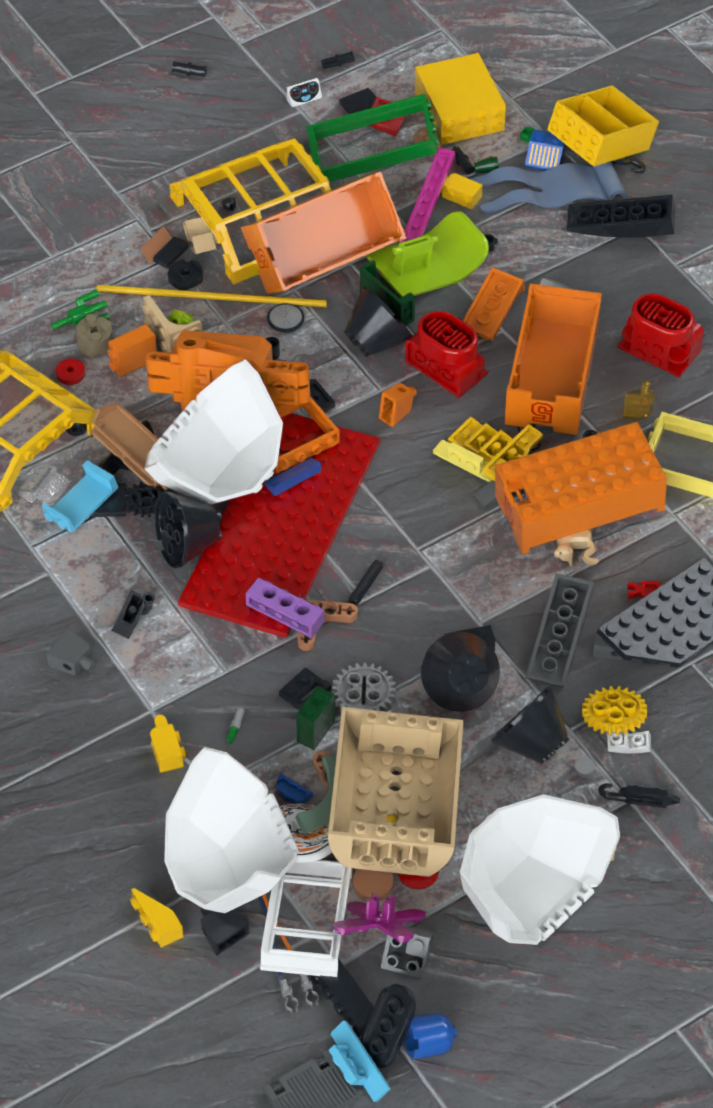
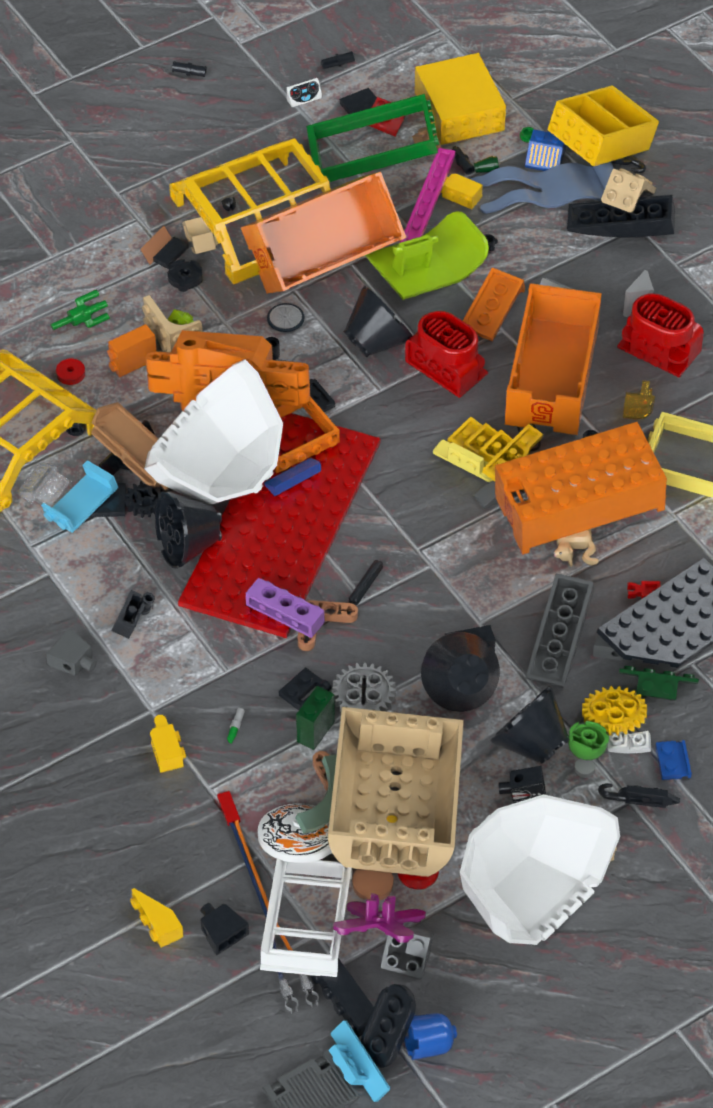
dark tan brick [76,314,113,357] -> none
yellow piece [96,285,327,307] -> none
white windscreen [164,747,299,913] -> none
blue tile [277,773,313,804] -> none
dark green panel [360,260,415,326] -> none
orange torso [378,383,417,427] -> none
none -> black torso [498,766,546,803]
none -> bright green cylinder [568,721,609,760]
none -> tan bracket [601,168,656,213]
none -> dark green bracket [619,666,699,700]
none -> light grey slope [623,270,654,317]
none -> blue plate [655,740,692,780]

